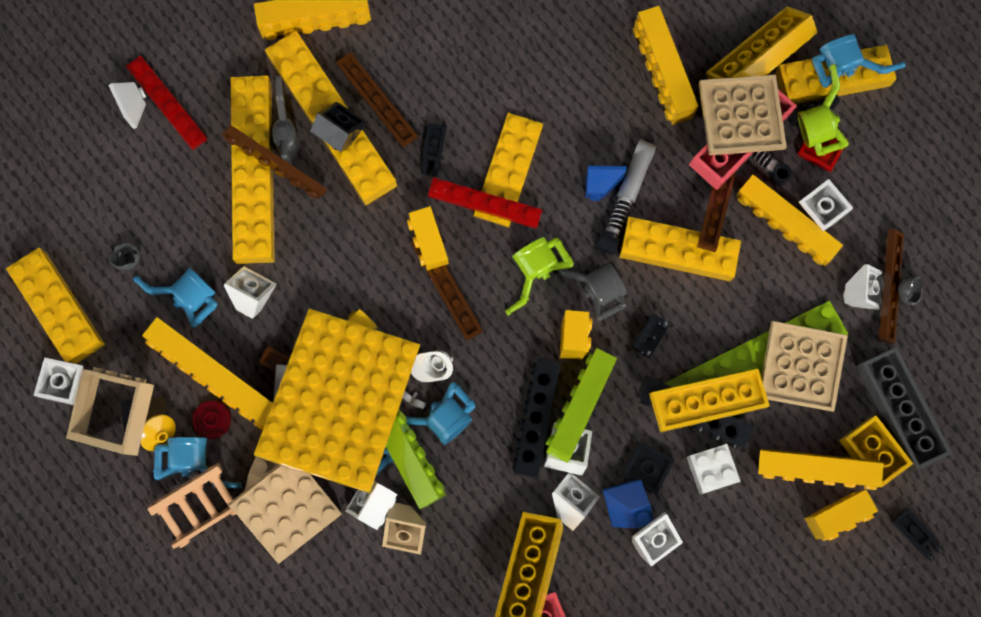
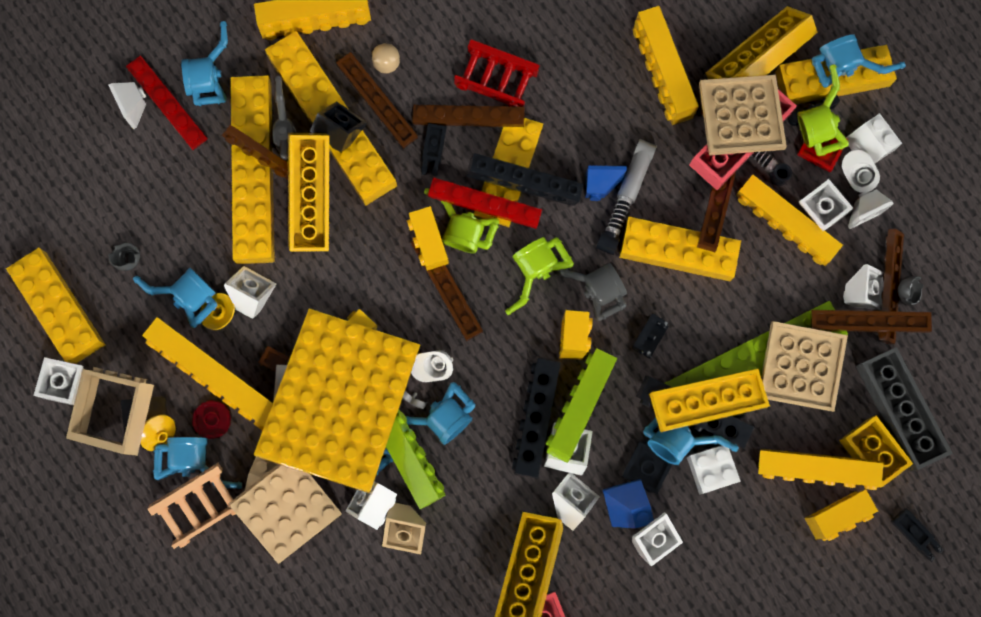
none -> dark azure piece [181,21,228,106]
none -> yellow dish [200,293,235,330]
none -> yellow brick [288,133,329,252]
none -> tan hair [372,43,400,73]
none -> reddish brown plate [412,105,525,127]
none -> lime piece [424,188,499,253]
none -> red fence [454,39,540,107]
none -> black brick [466,153,583,206]
none -> dark azure piece [643,417,739,465]
none -> reddish brown plate [811,310,932,333]
none -> white piece [842,150,880,193]
none -> white slope [846,113,902,164]
none -> white slope [848,189,894,229]

